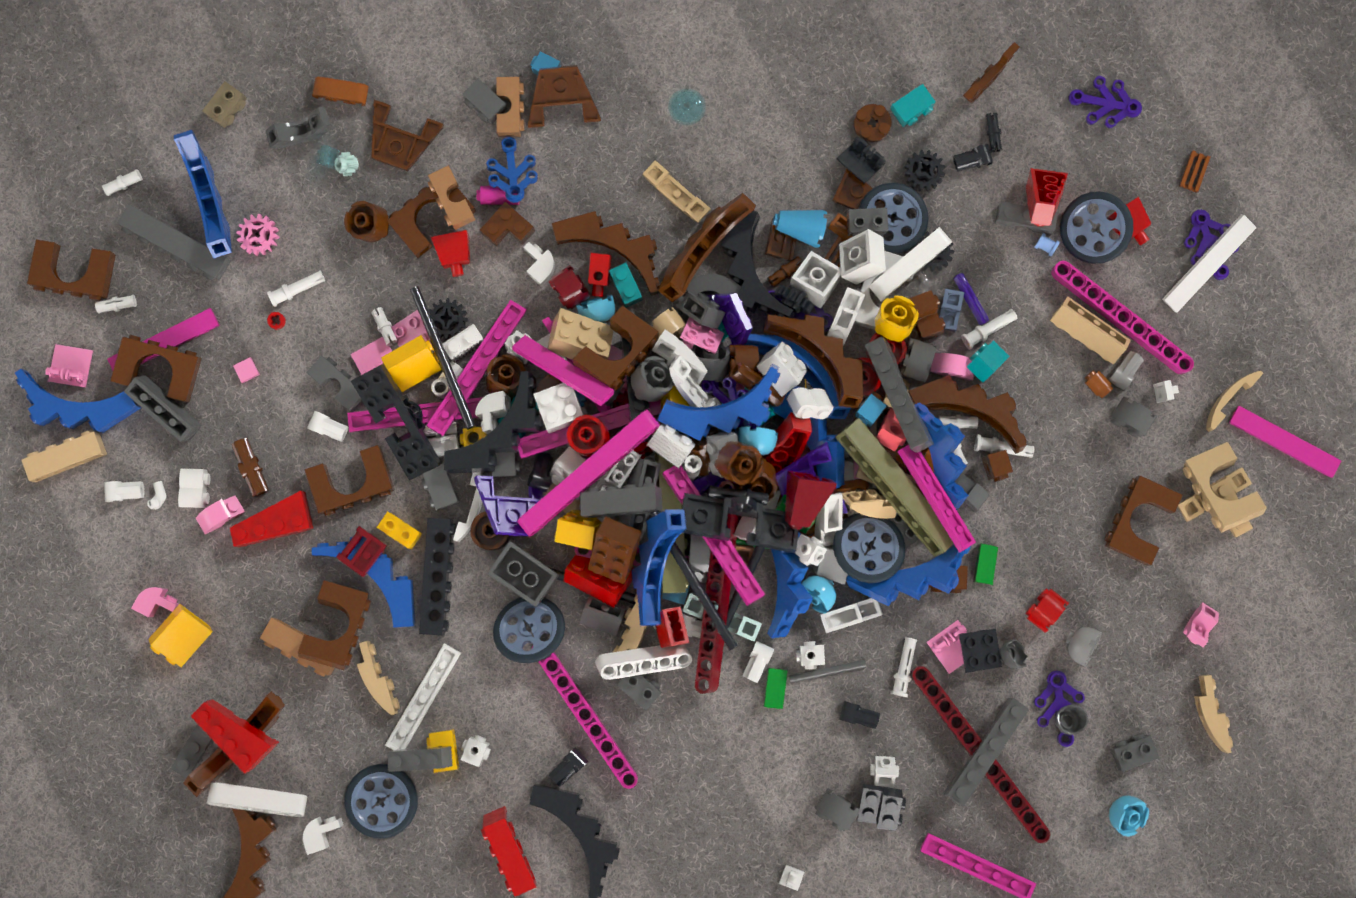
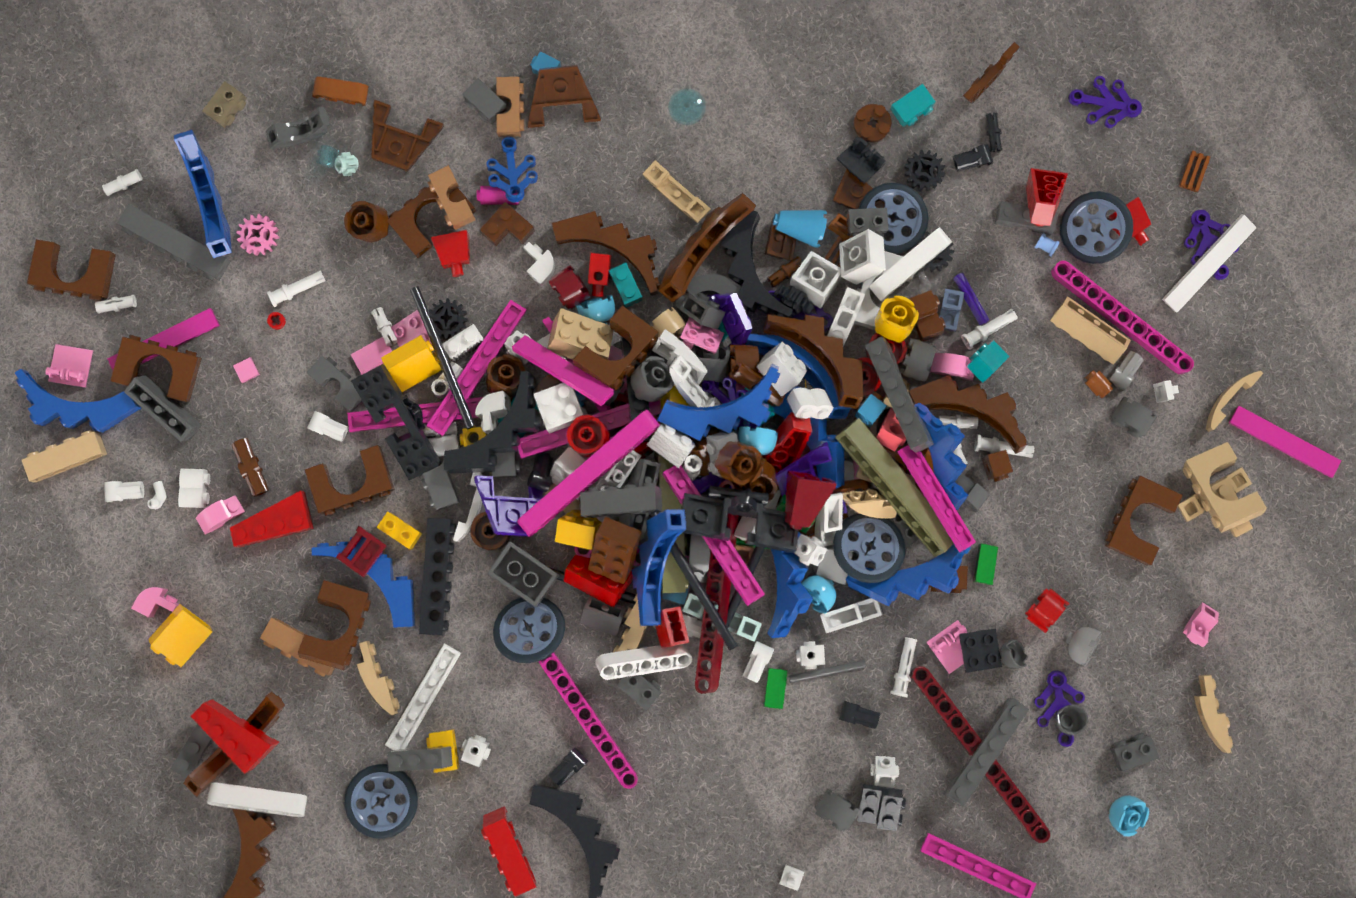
white brick [303,816,343,855] -> none

